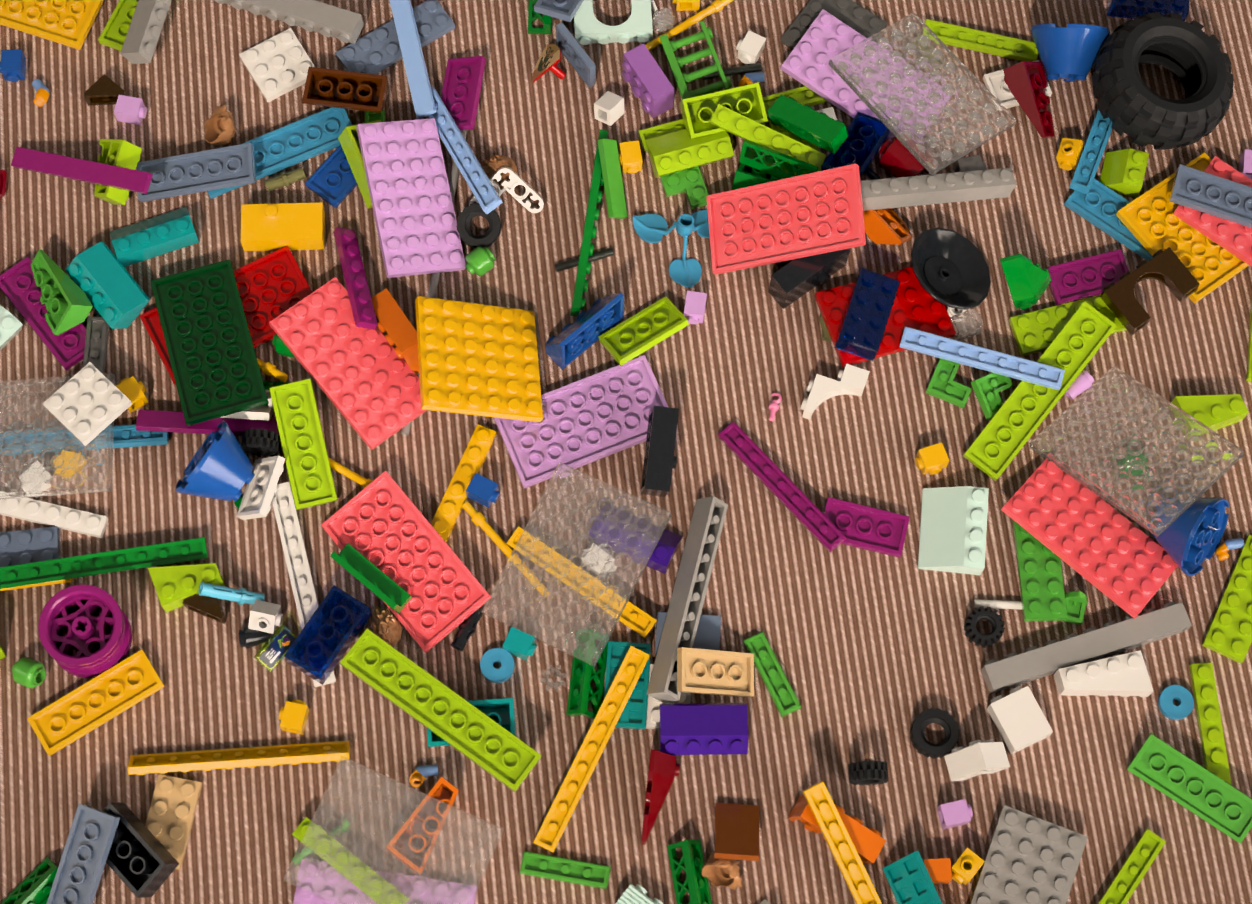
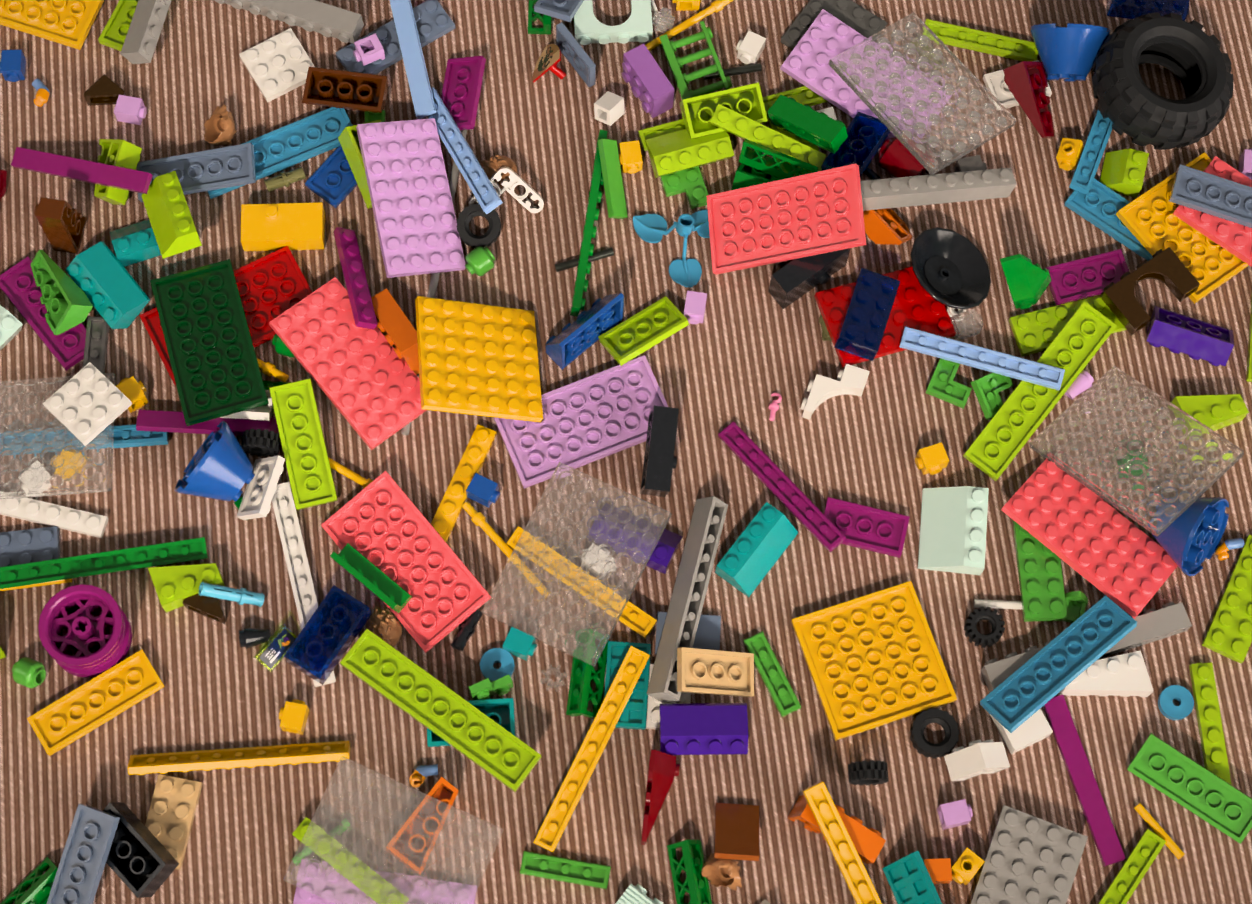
white brick [248,600,283,634] -> none
medium blue arm [739,72,764,87] -> none
none -> reddish brown wedge [34,197,87,254]
none -> lime slope [141,171,202,259]
none -> lavender brick [353,33,385,66]
none -> bright green plate [469,674,513,700]
none -> teal slope [715,502,799,598]
none -> yellow plate [791,581,957,741]
none -> dark azure plate [980,595,1137,733]
none -> magenta tile [1043,694,1126,867]
none -> yellow bar [1134,803,1185,860]
none -> dark purple slope [1146,306,1234,366]

